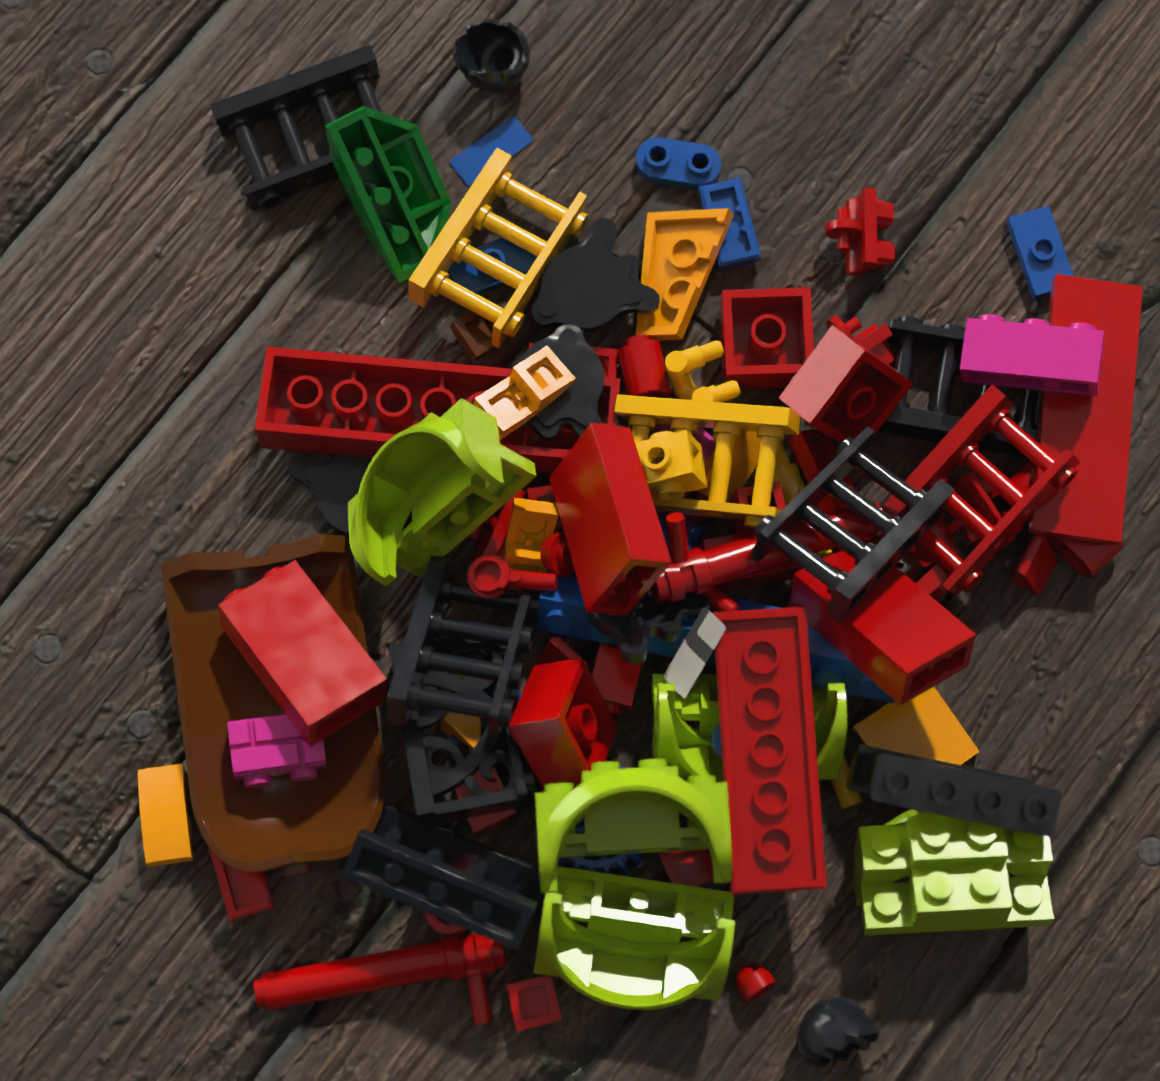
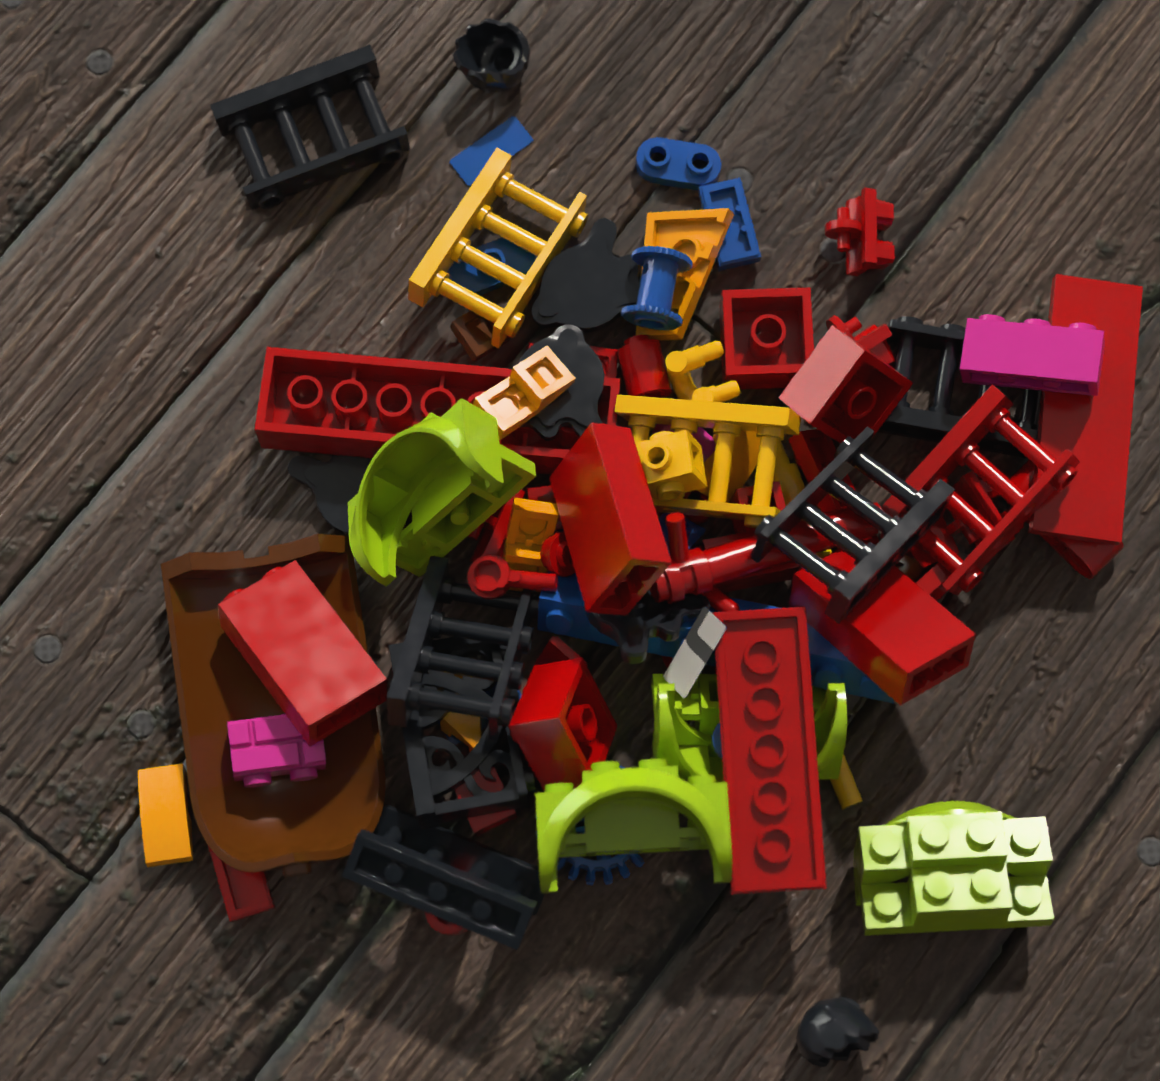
red cylinder [254,932,506,1025] -> none
green wedge [325,106,452,283] -> none
red plate [506,975,562,1031] -> none
lime piece [534,866,735,1010] -> none
red brick [592,643,643,717] -> none
red plate [657,850,714,887] -> none
red hinge [735,962,777,1003] -> none
black fence [846,743,1062,837] -> none
light orange tile [852,687,980,765] -> none
blue plate [1006,206,1074,300] -> none
red slope [1010,535,1058,595] -> none
none -> blue hose [621,246,693,330]

